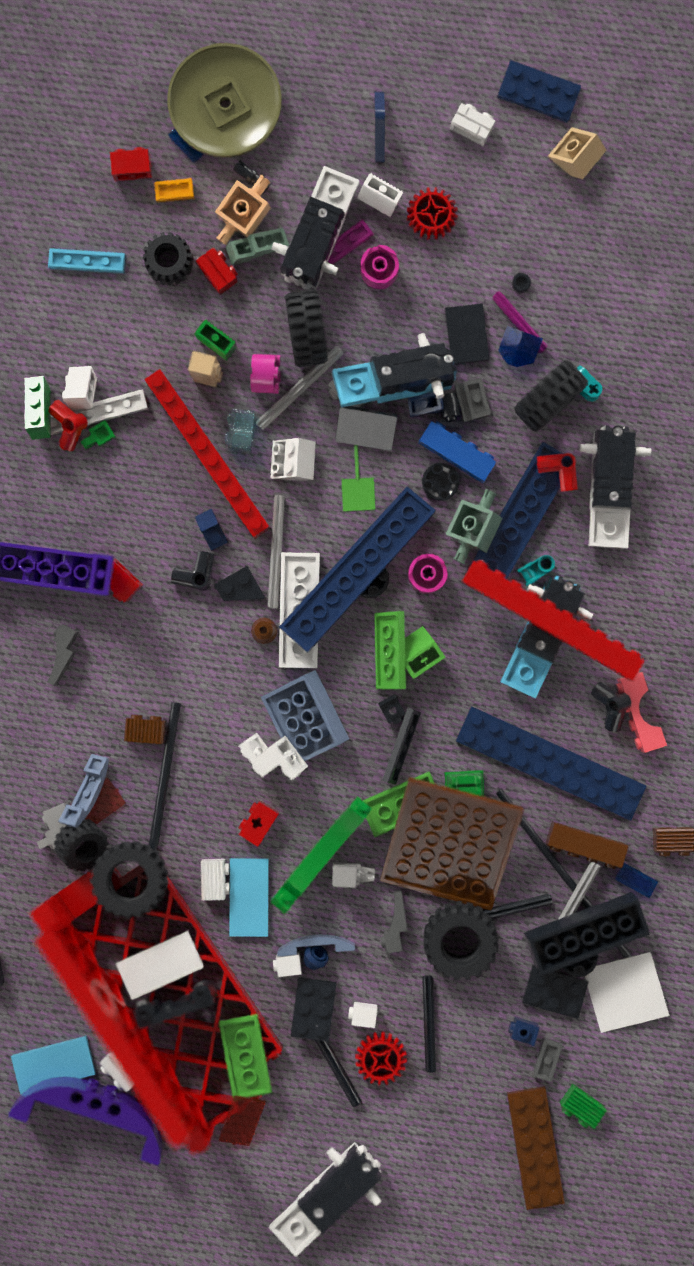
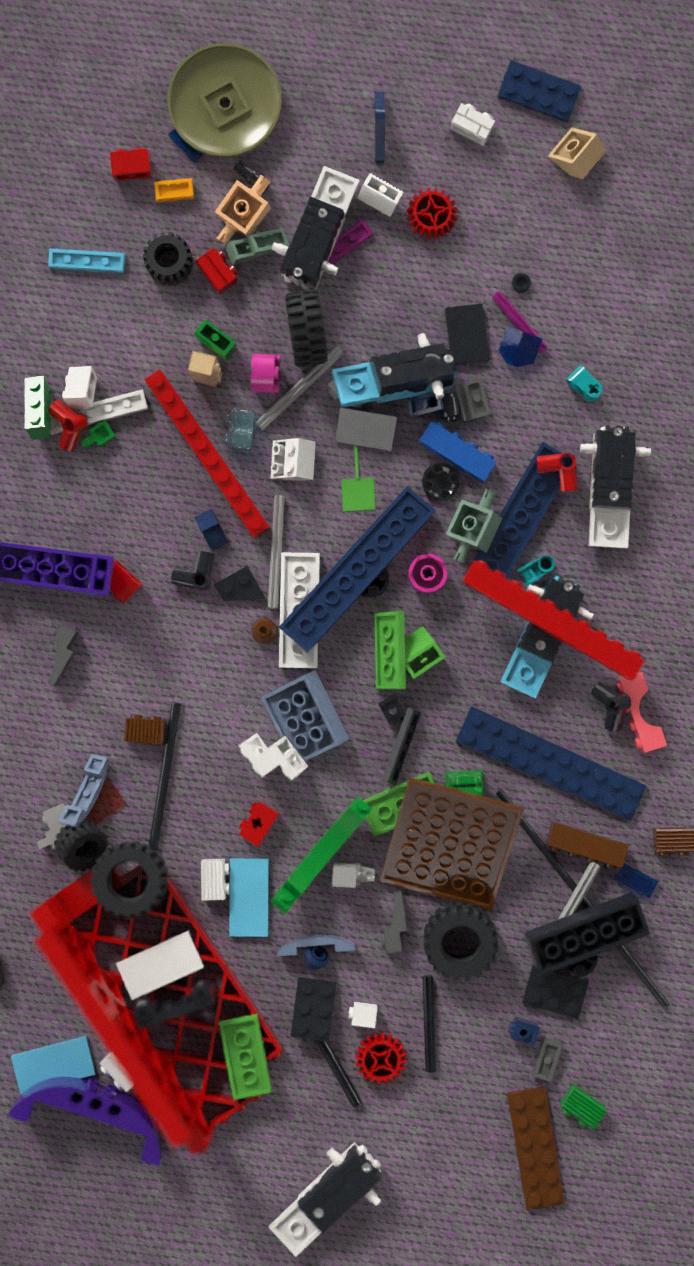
clear red piece [218,1095,266,1146] -> none
white brick [273,951,302,977] -> none
dark pink brick [361,245,399,289] -> none
black axle [483,894,552,919] -> none
black tyre [514,360,588,432] -> none
white sticker [585,952,669,1033] -> none

